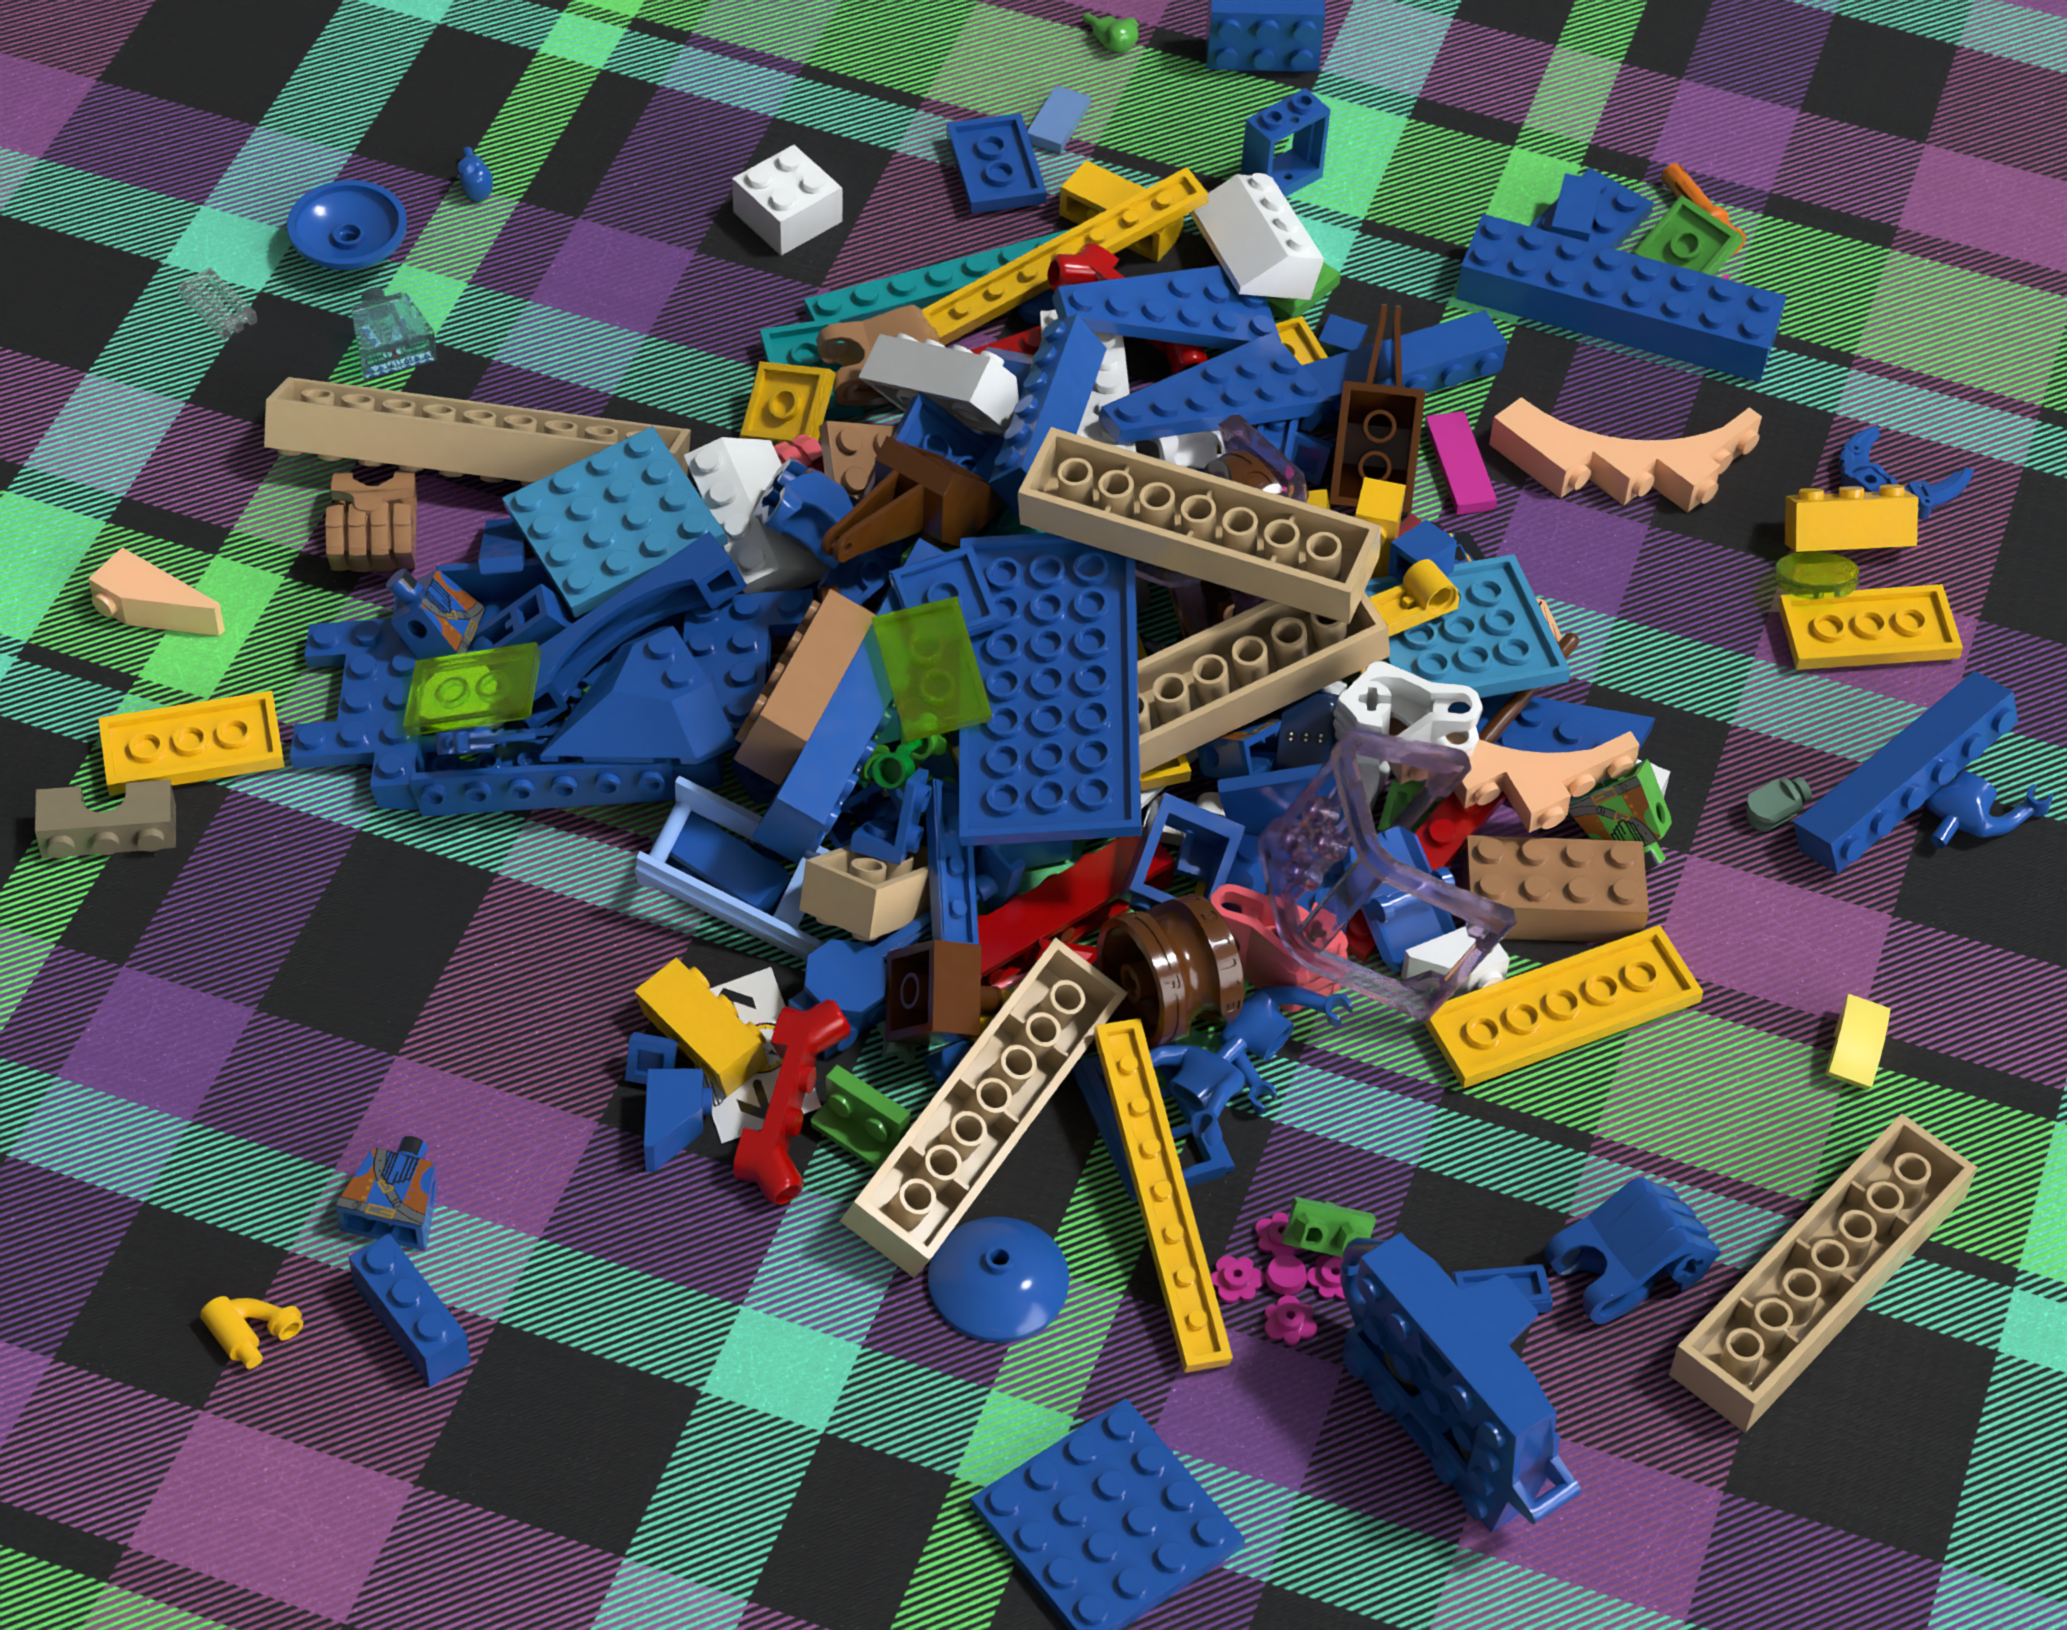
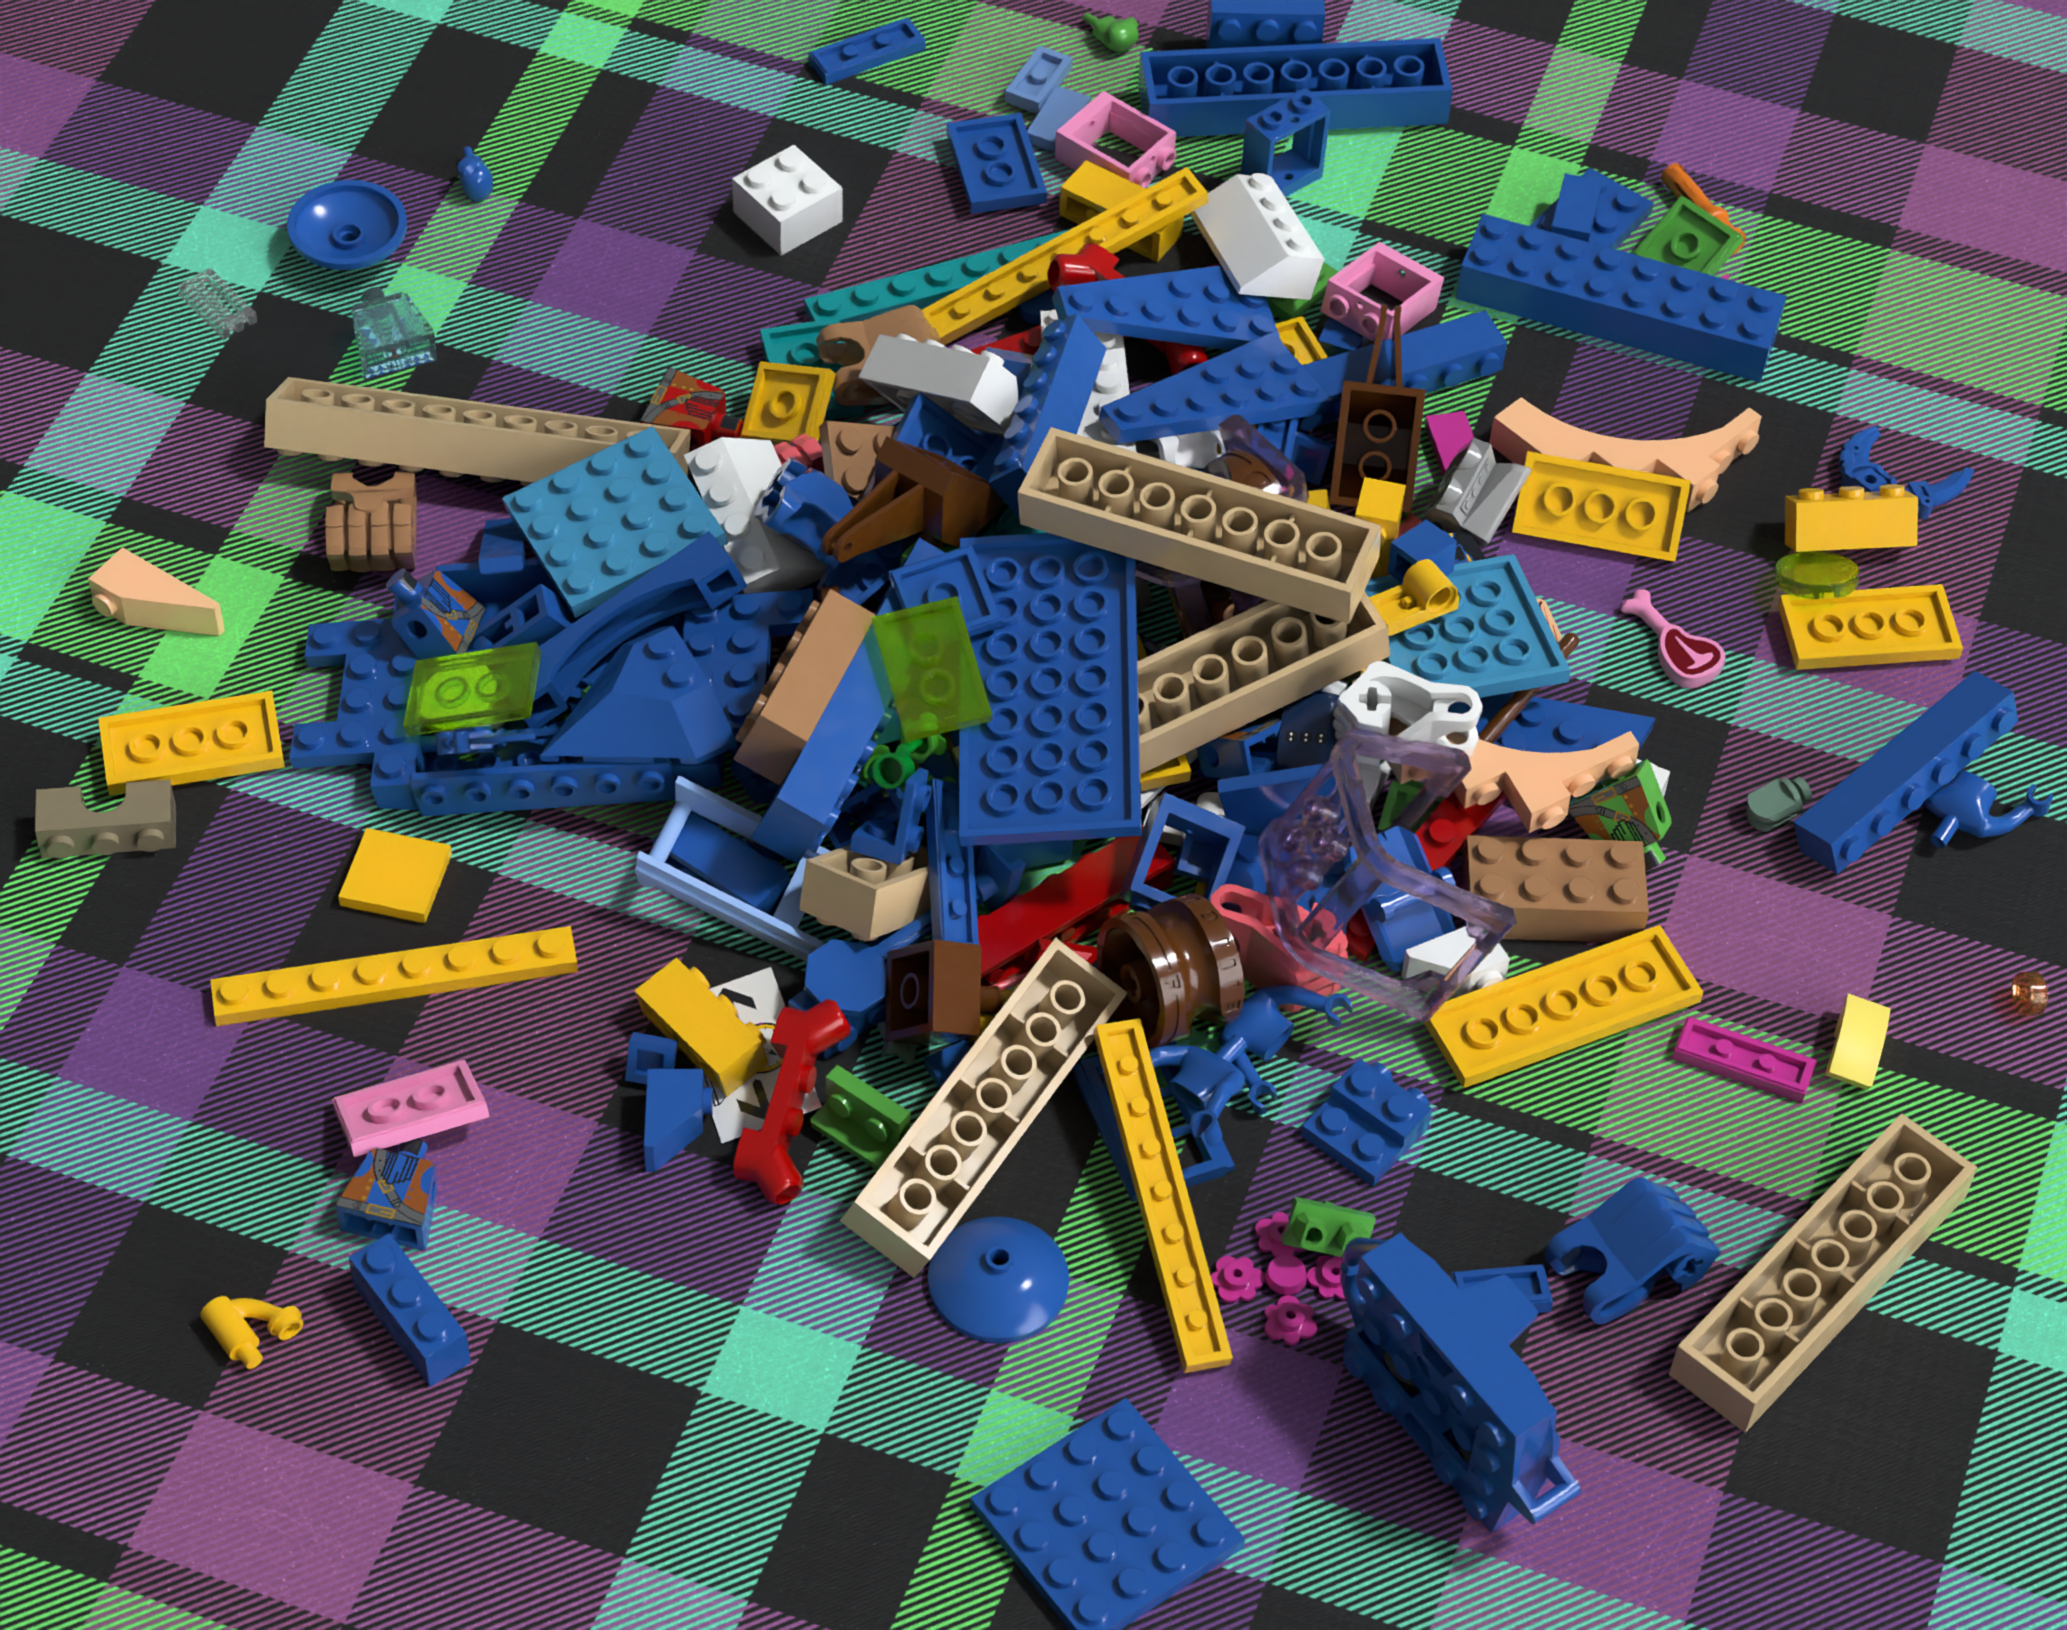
none -> yellow plate [210,926,578,1026]
none -> bright pink tile [332,1060,489,1157]
none -> yellow tile [338,828,452,923]
none -> torso [640,367,743,452]
none -> blue tile [808,17,926,85]
none -> medium blue plate [1005,45,1073,114]
none -> bright pink window [1055,91,1177,189]
none -> blue brick [1138,38,1453,137]
none -> blue plate [1300,1058,1432,1187]
none -> bright pink window [1320,242,1444,342]
none -> light grey piece [1421,438,1531,549]
none -> yellow plate [1512,451,1691,562]
none -> bright pink piece [1621,589,1725,689]
none -> dark pink tile [1672,1016,1817,1103]
none -> clear orange tile [2011,971,2048,1017]

